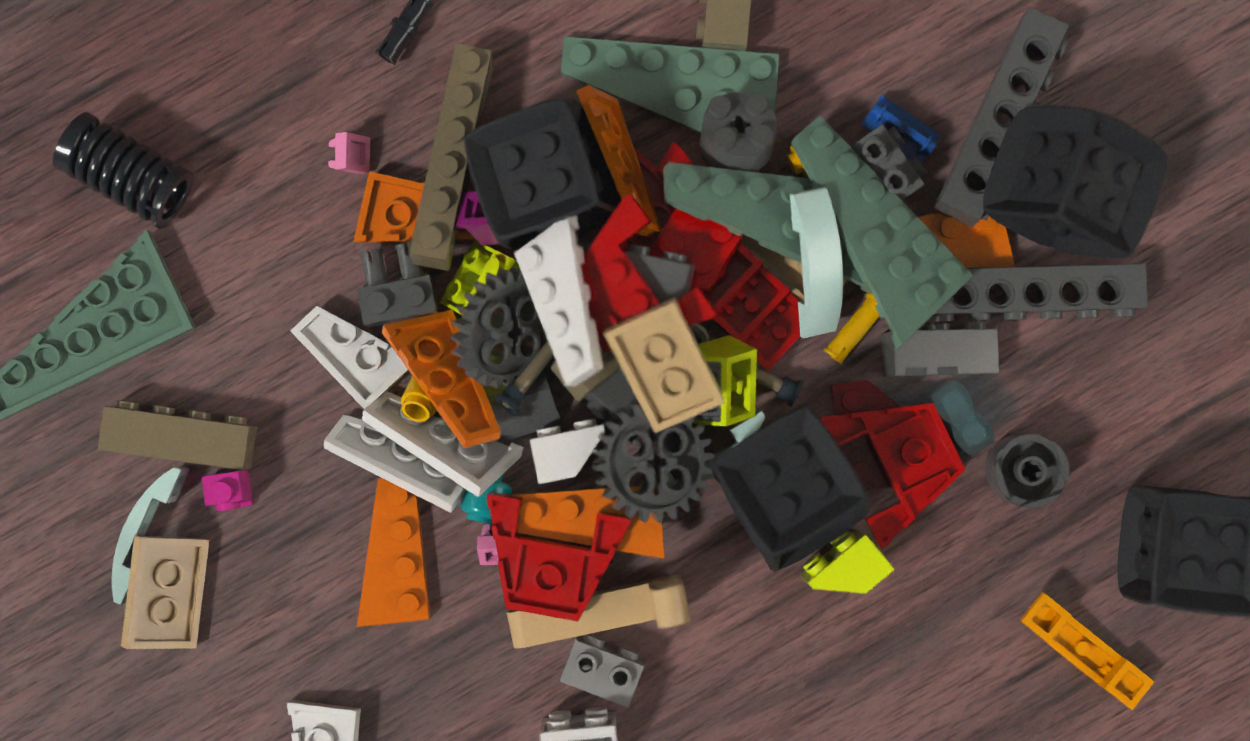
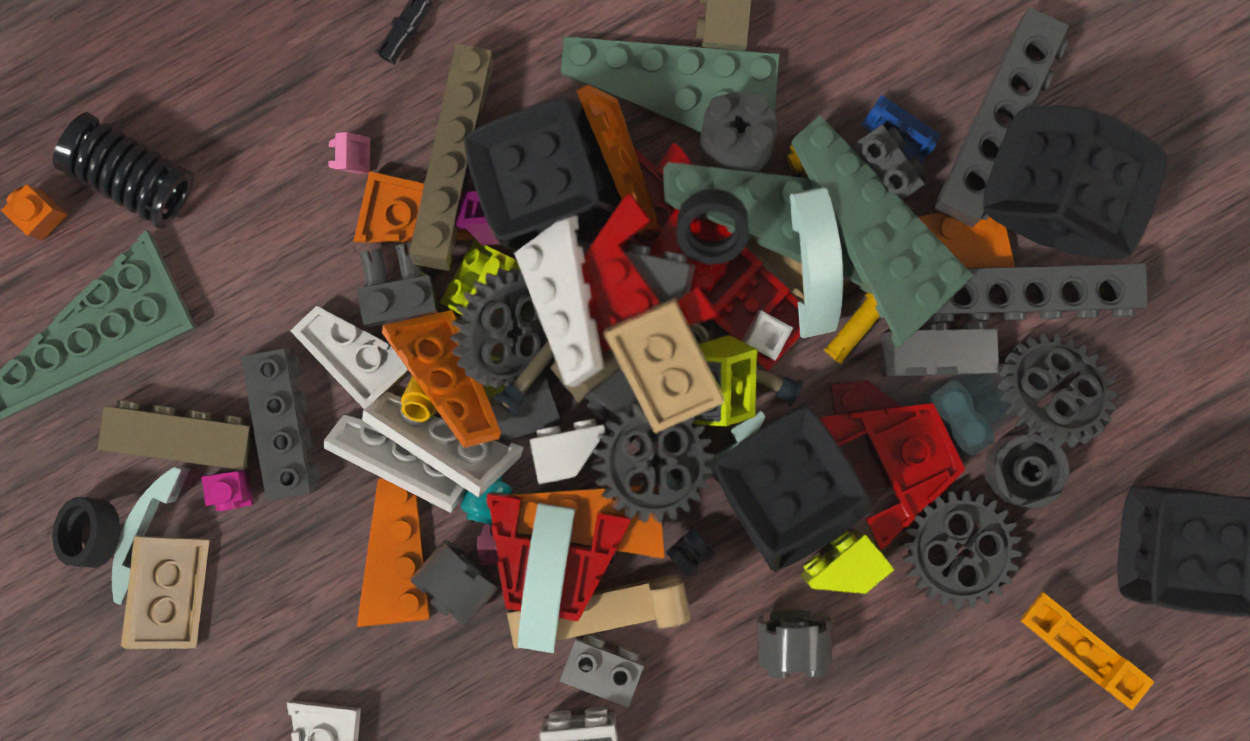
none -> orange brick [1,184,68,240]
none -> black tyre [52,497,120,568]
none -> dark grey brick [241,349,320,501]
none -> dark grey brick [410,539,499,626]
none -> light aqua slope [518,503,575,653]
none -> black wheel [665,528,716,579]
none -> black tyre [677,189,749,265]
none -> white tile [742,310,793,360]
none -> dark grey brick [757,610,832,678]
none -> dark grey gear [901,490,1022,609]
none -> dark grey gear [997,334,1117,448]

